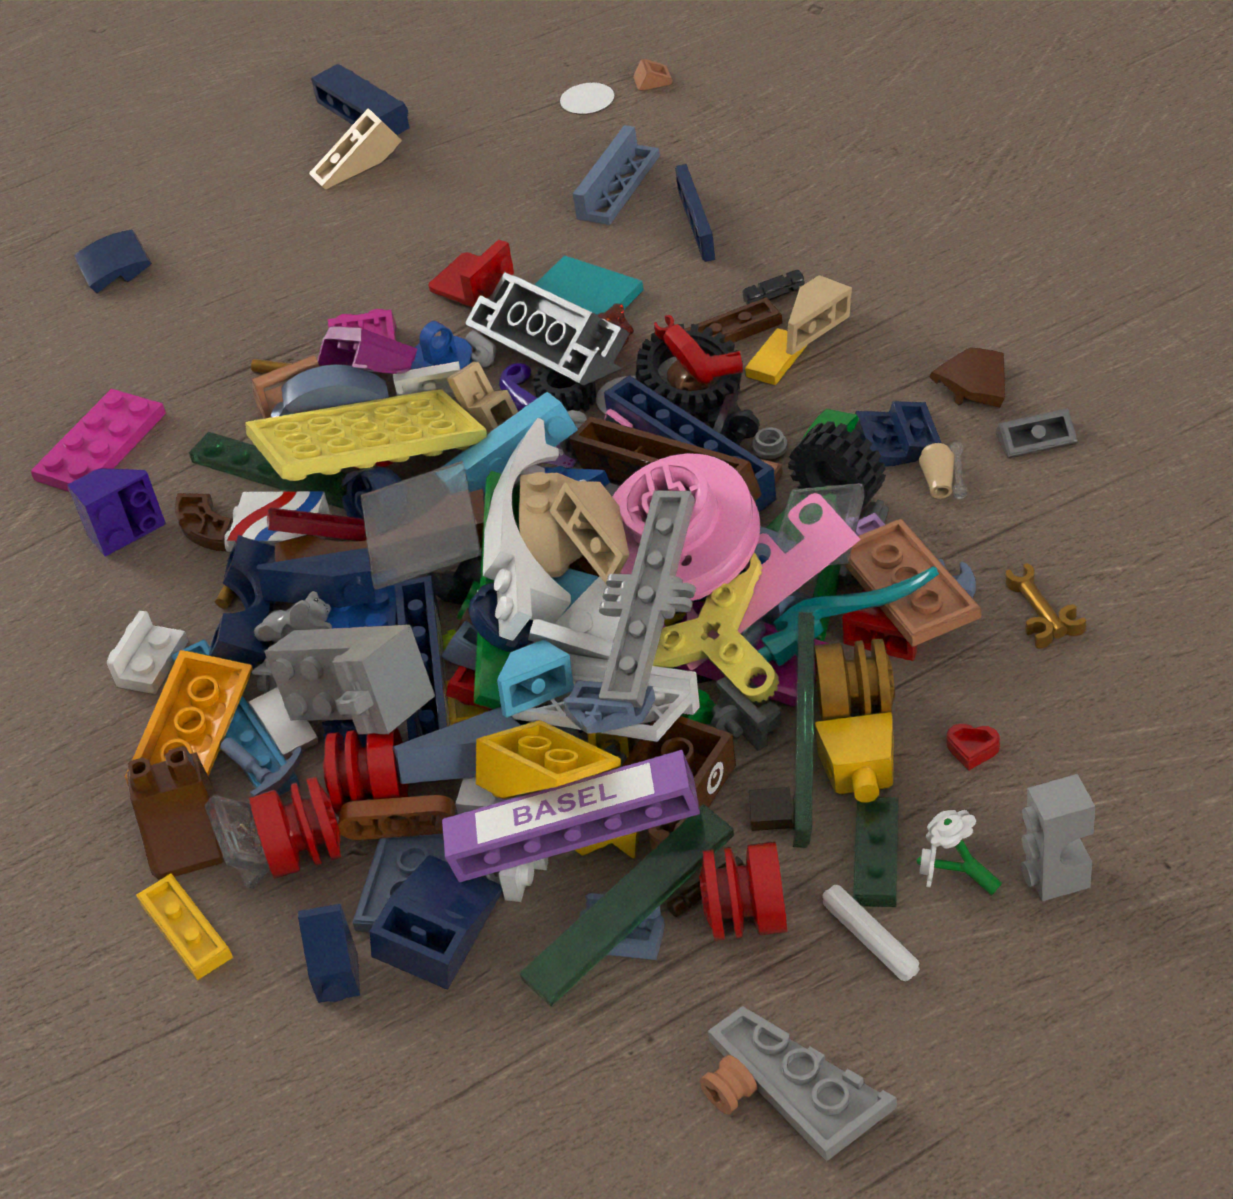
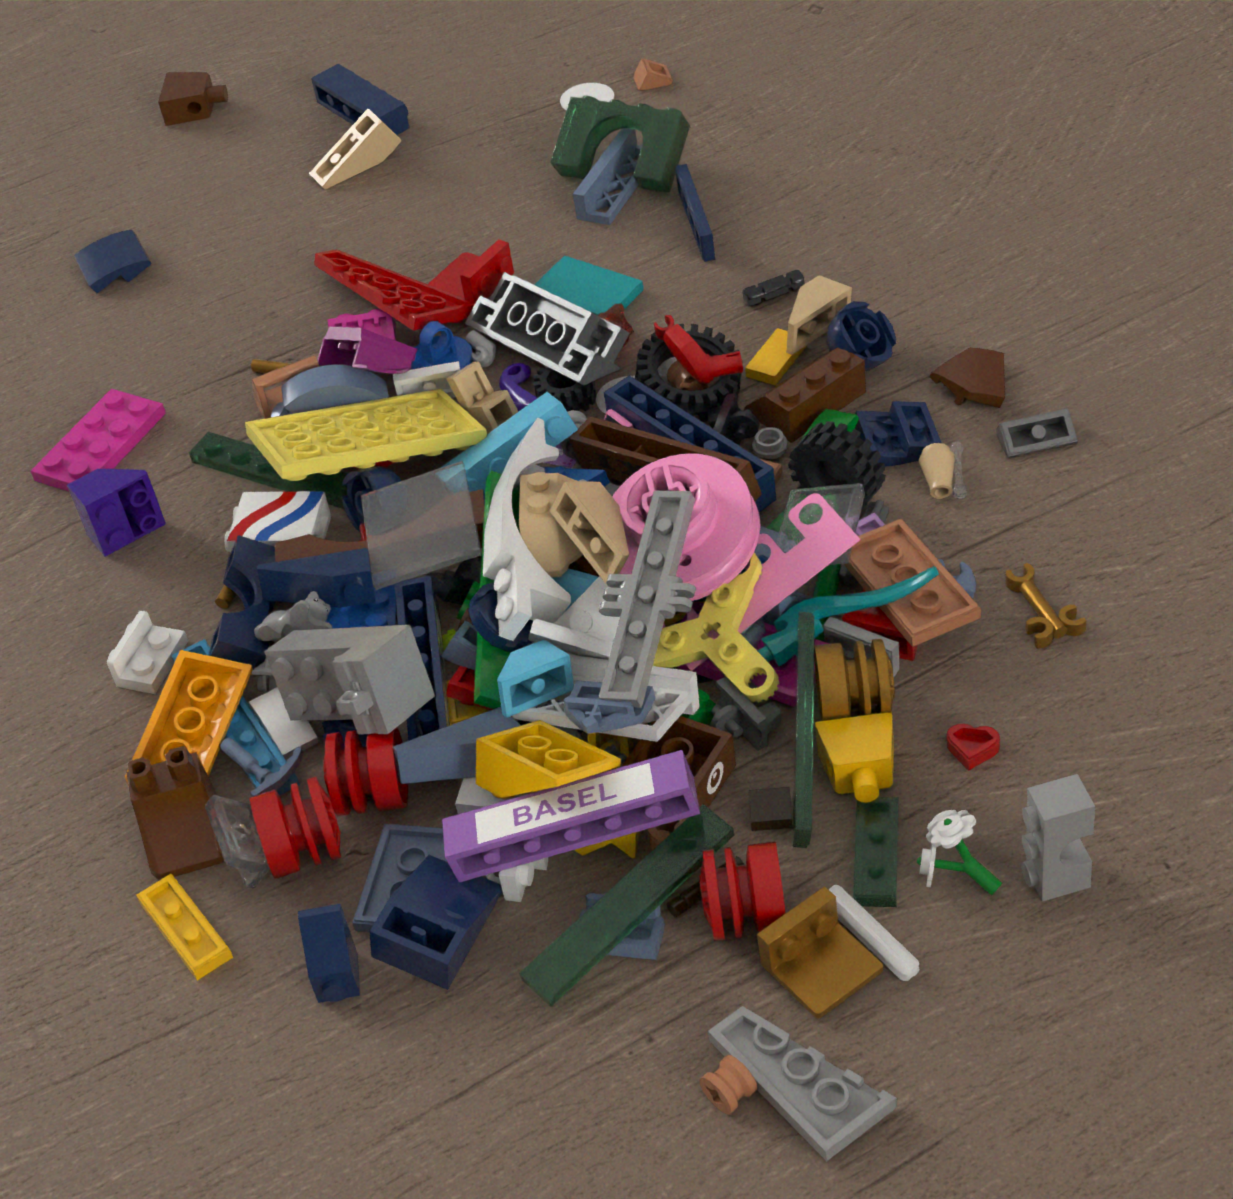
reddish brown tile [175,493,233,552] -> none
dark red tile [267,508,379,541] -> none
dark orange beam [338,795,456,840] -> none
reddish brown tile [685,297,783,343] -> none
none -> reddish brown torso [158,72,228,126]
none -> red wing [314,249,476,331]
none -> clear green arch [550,95,690,193]
none -> reddish brown slope [744,347,866,443]
none -> pearl gold bracket [757,886,883,1019]
none -> light grey tile [823,617,900,677]
none -> dark blue cylinder [826,301,896,371]

